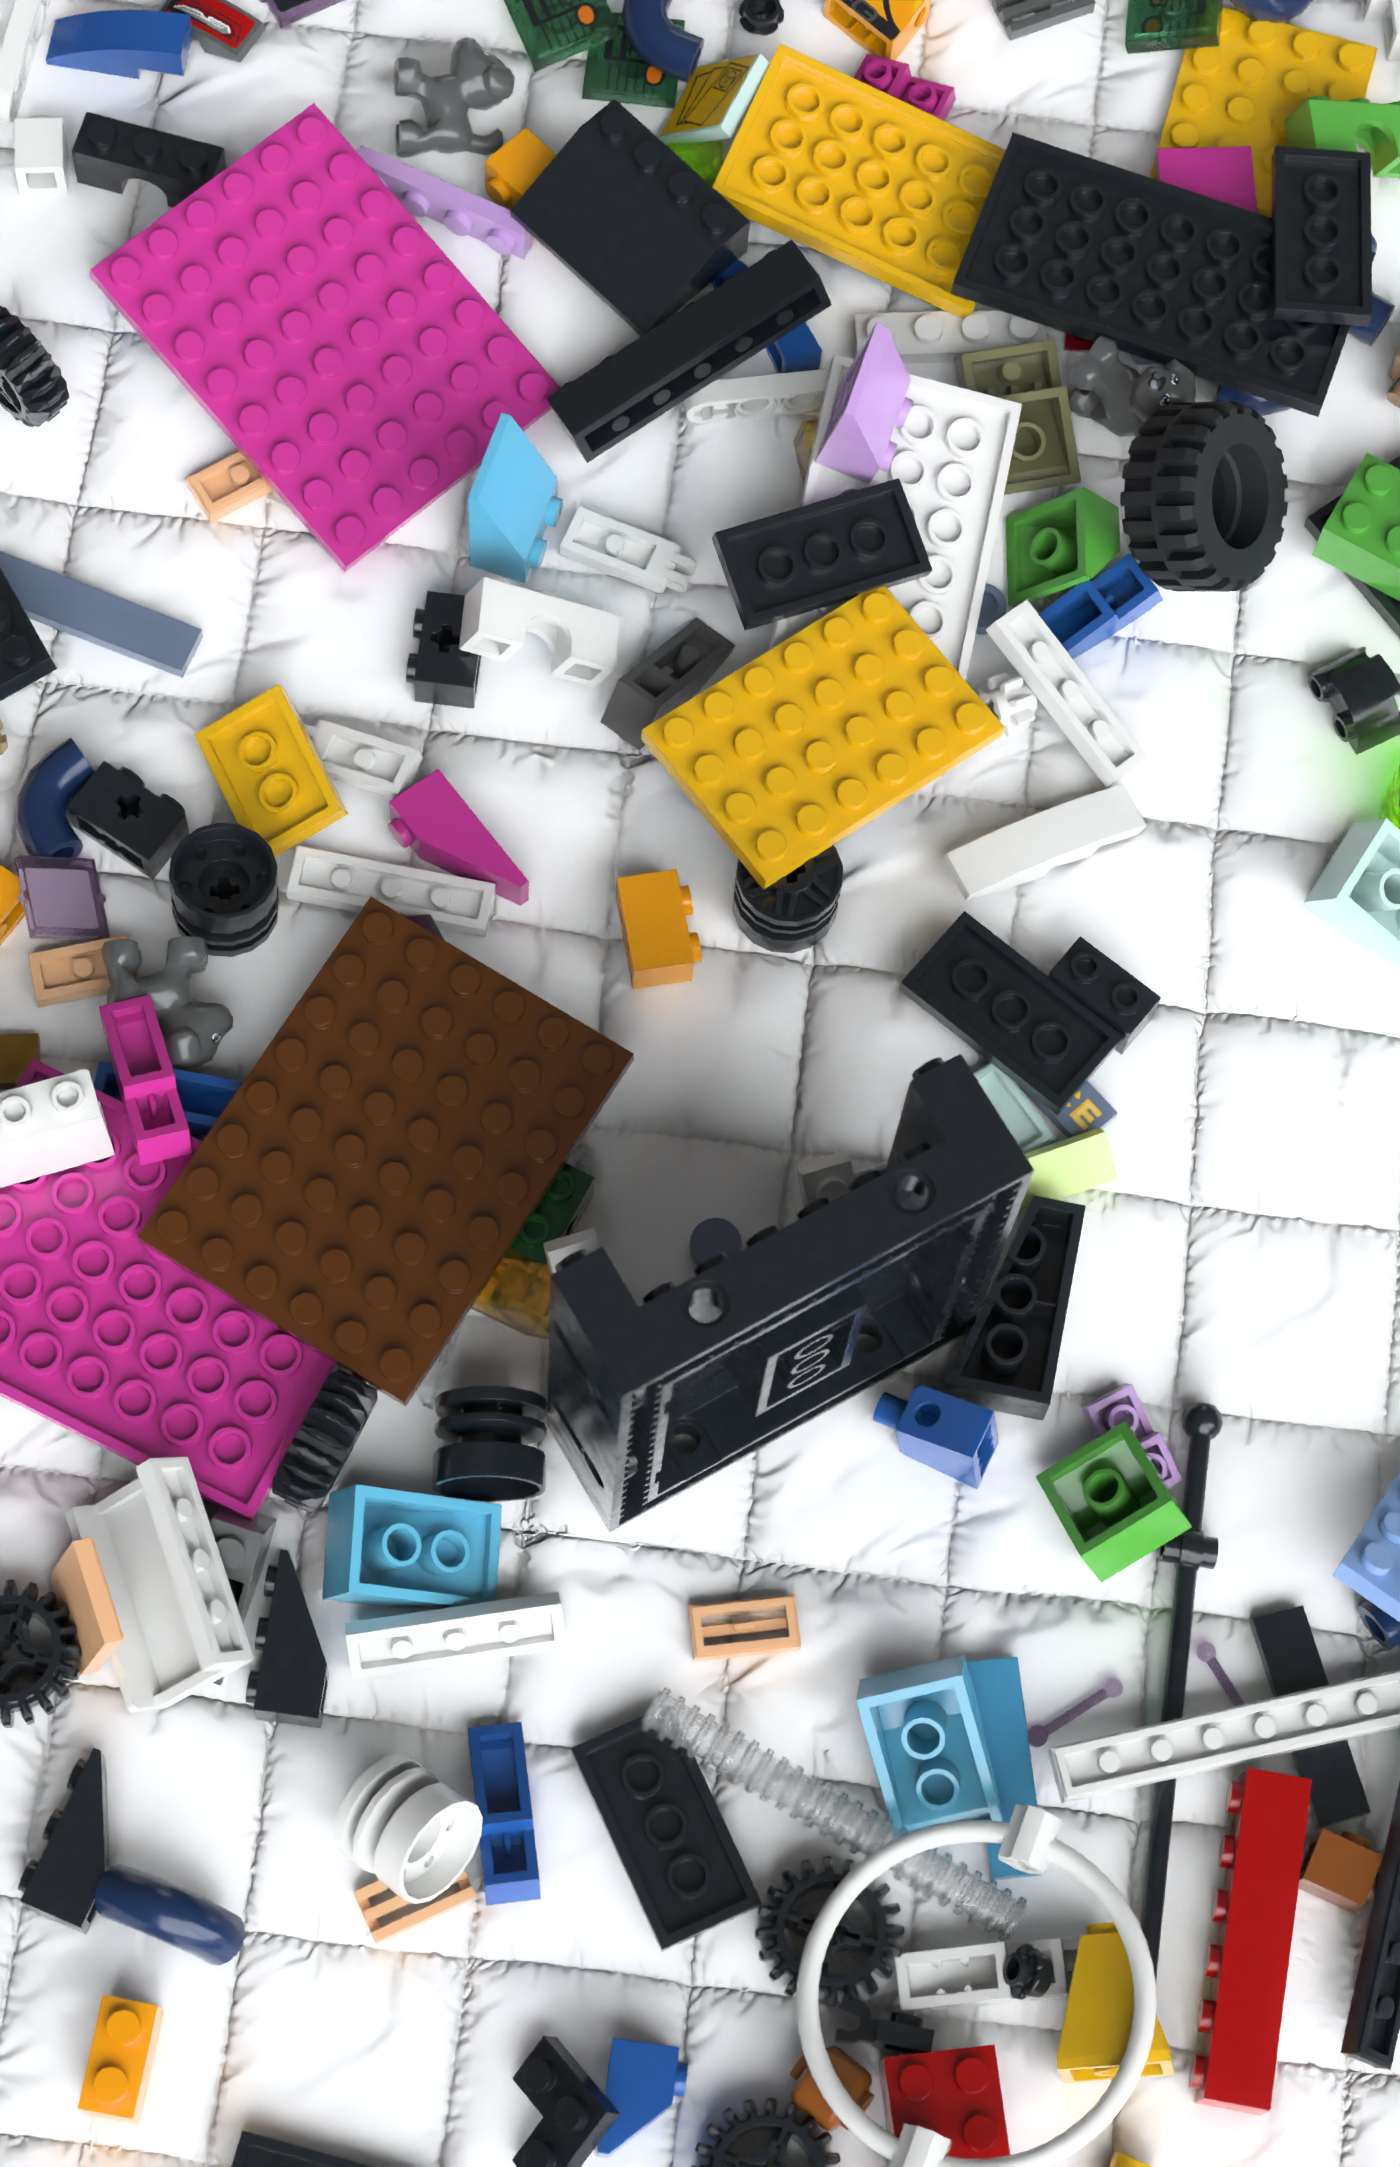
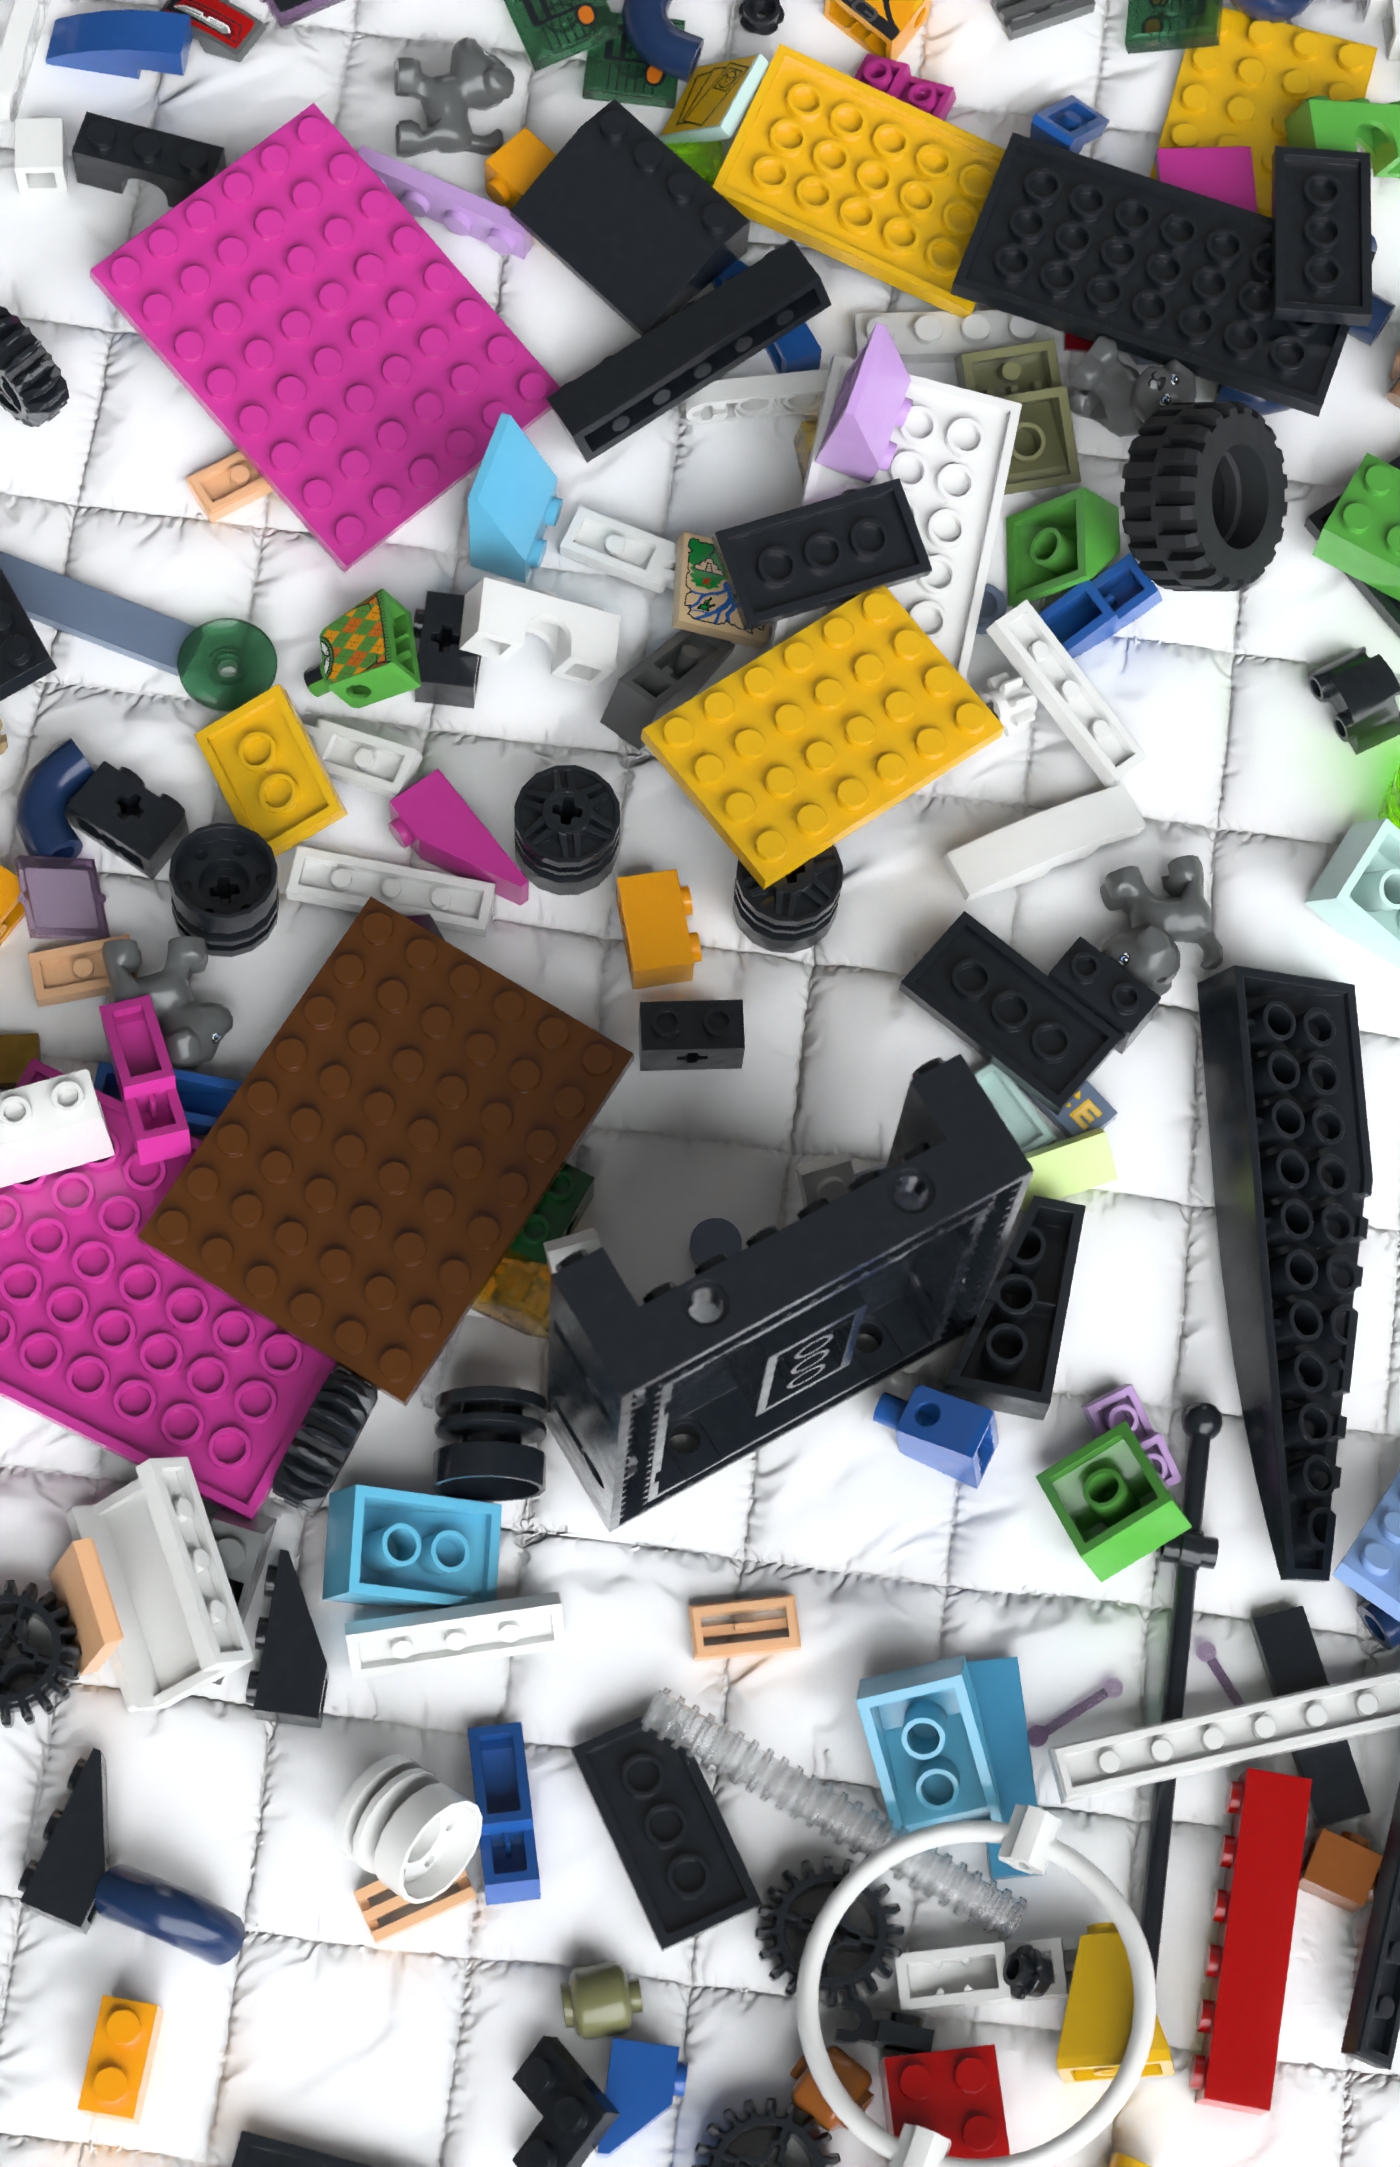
none -> clear green dish [177,618,278,711]
none -> bright green torso [304,588,421,708]
none -> black wheel [514,765,620,895]
none -> olive head [560,1961,643,2040]
none -> black brick [638,999,745,1071]
none -> tan tile [671,531,769,649]
none -> blue slope [1030,95,1110,154]
none -> dark grey animal [1100,855,1223,997]
none -> black wedge [1197,965,1373,1583]

